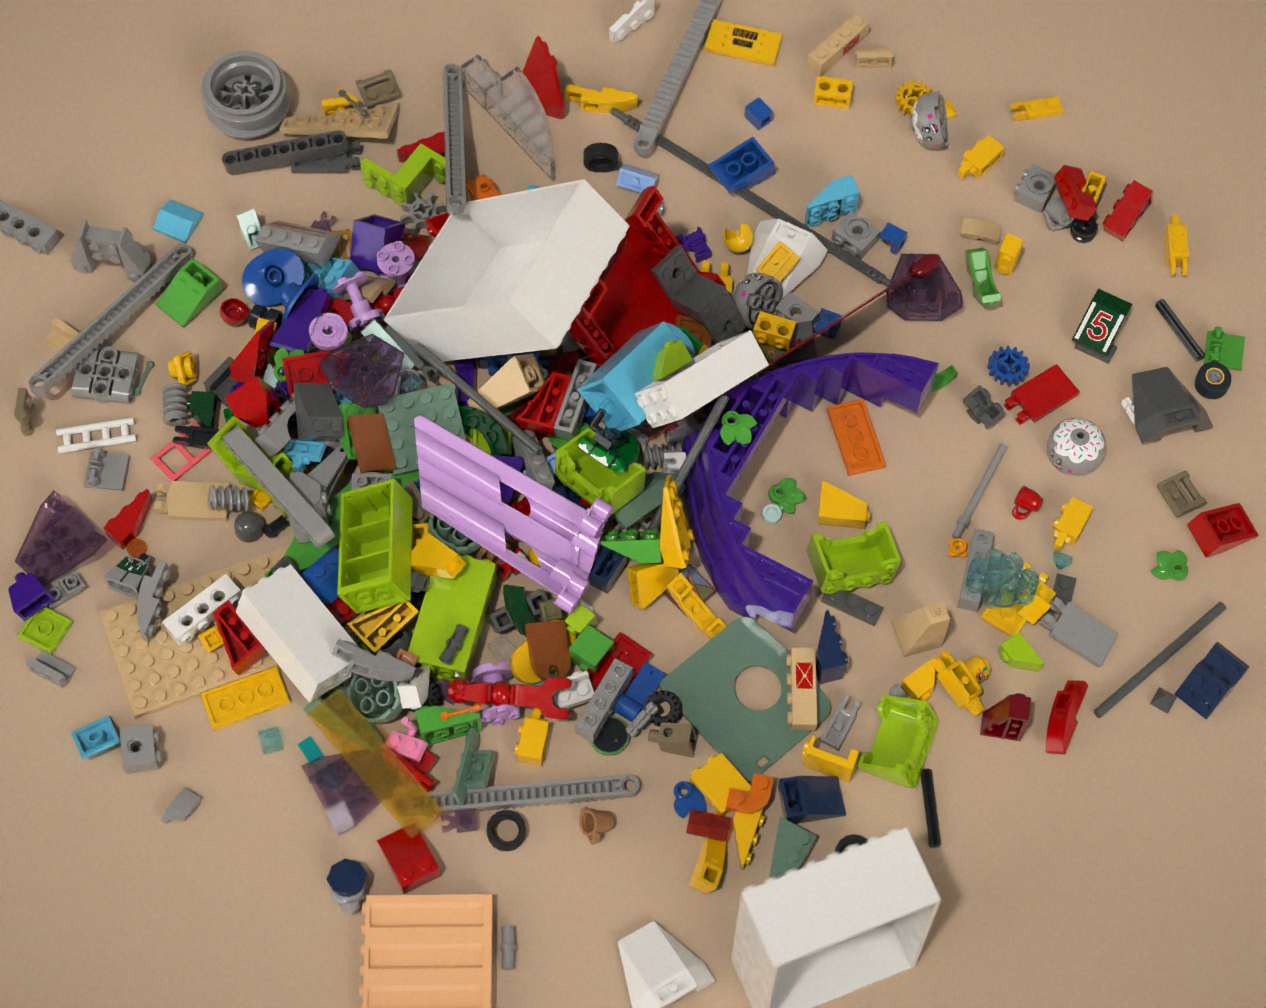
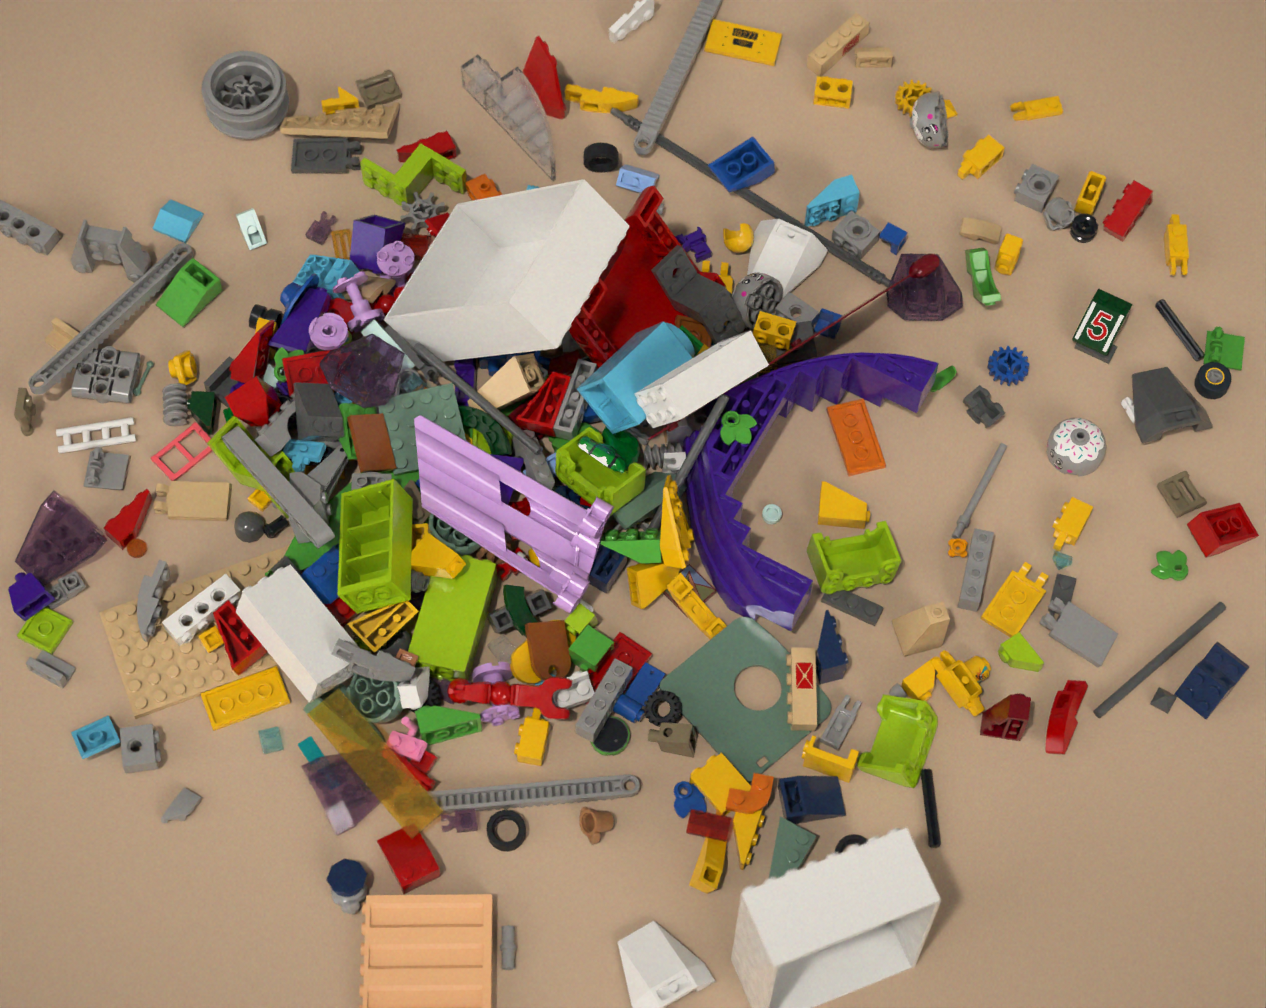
light grey torso [105,553,153,600] -> none
black hinge [172,425,220,449] -> none
light grey piece [207,485,249,512] -> none
red hair [220,298,248,326] -> none
dark grey beam [222,130,350,175] -> none
blue hat [242,248,305,306] -> none
light grey slope [255,221,342,266] -> none
dark grey hinge [338,89,368,117] -> none
dark grey pin [439,624,469,665] -> none
orange hinge [440,703,482,721] -> none
light grey gear [443,64,466,214] -> none
sand green bracket [452,728,495,805] -> none
olive tile [538,598,563,622] -> none
black plate [589,408,626,450] -> none
light grey axle [626,702,659,737] -> none
lime slope [652,339,693,381] -> none
blue panel [744,97,773,131] -> none
yellow plate [756,241,801,283] -> none
bright green plate [768,478,806,514] -> none
clear light blue piece [965,549,1039,609] -> none
red tile [1003,364,1080,425] -> none
red piece [1012,485,1043,520] -> none
yellow slope [1017,581,1056,625] -> none
red arch [1054,165,1097,221] -> none

